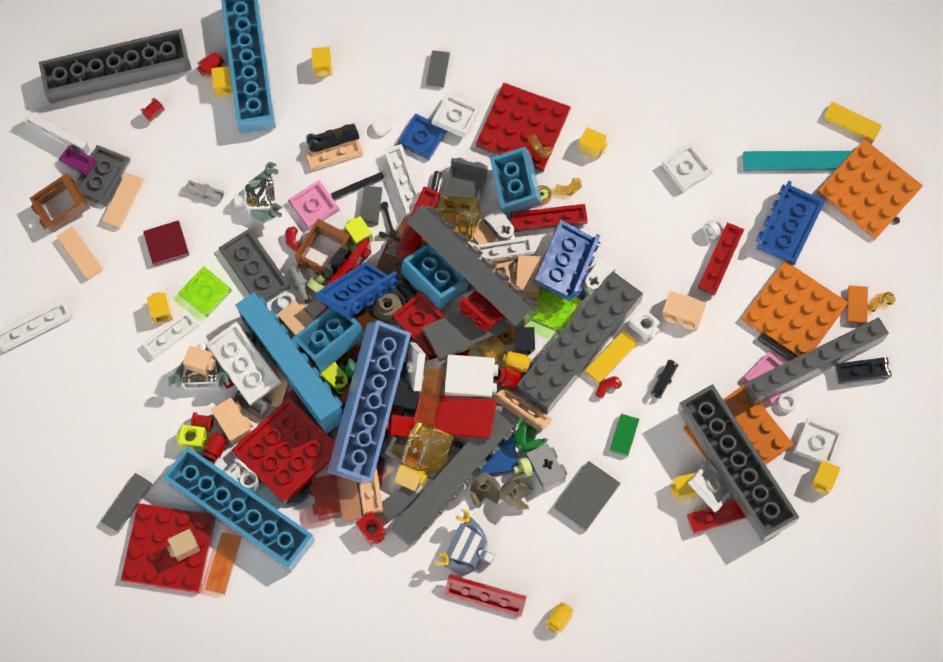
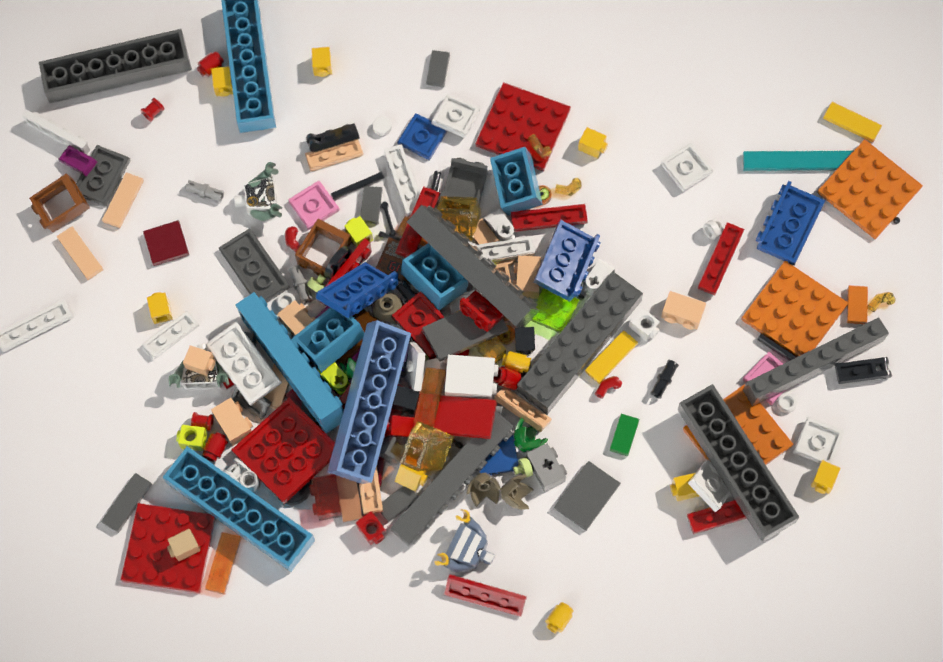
clear neon green plate [178,266,232,318] -> none

